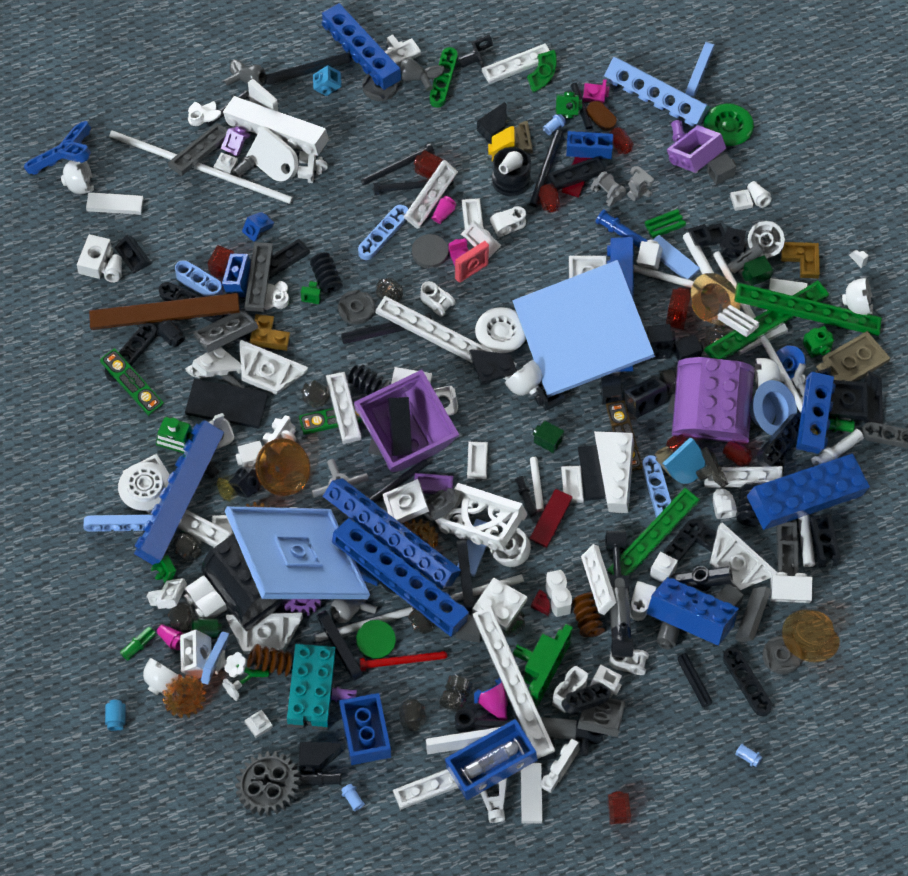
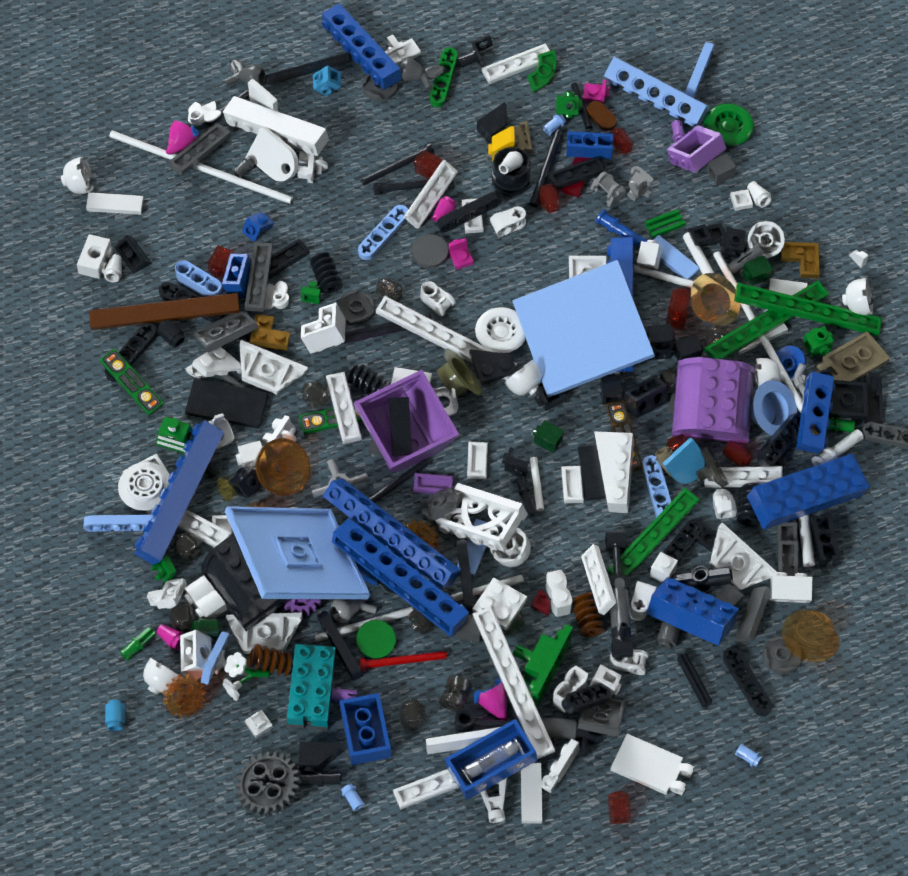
blue piece [24,121,91,175] -> none
white tile [214,152,238,174] -> none
bracket [221,126,251,156] -> none
white plate [383,479,429,523] -> none
coral tile [455,241,489,283] -> none
white tile [461,220,501,259] -> none
dark red tile [529,489,573,548] -> none
white tile [718,305,759,337] -> none
none -> dark pink hat [166,121,200,155]
none -> white brick [301,303,346,354]
none -> black beam [436,191,503,233]
none -> olive hose [437,349,481,397]
none -> black bracket [502,447,529,477]
none -> white tile [610,734,694,796]

